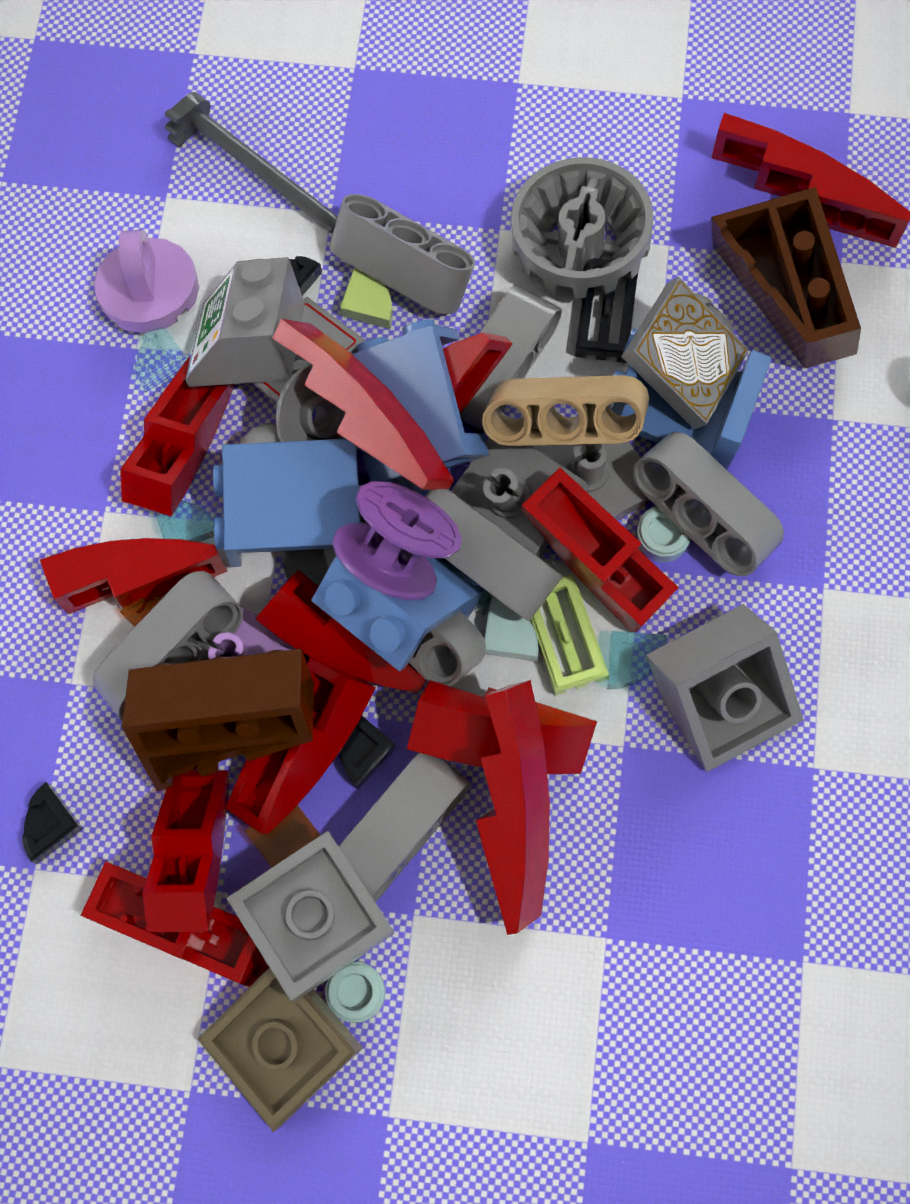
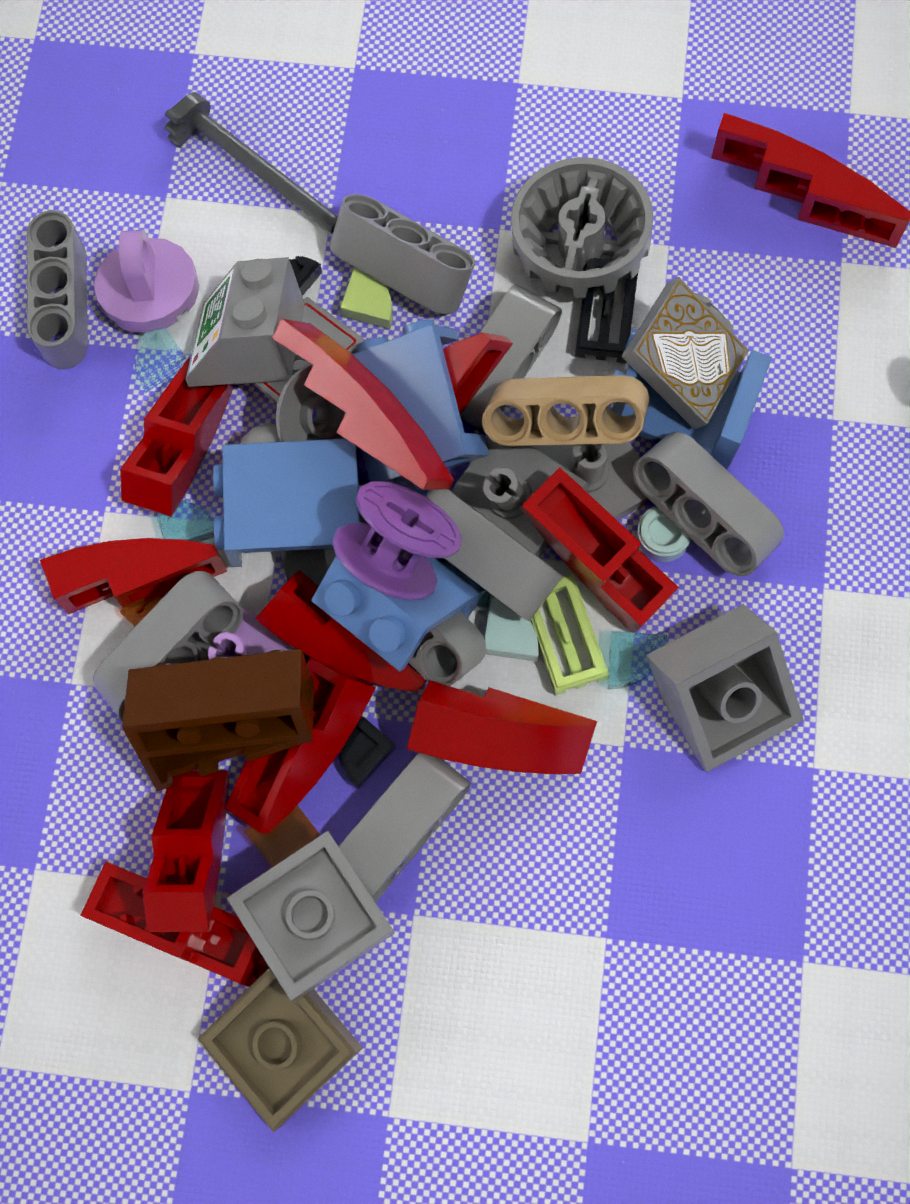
black tile [23,782,83,864] -> none
light aqua tile [325,962,386,1023] -> none
red slope [476,680,550,935] -> none
reddish brown wedge [711,187,861,368] -> none
none -> light grey beam [27,210,88,369]

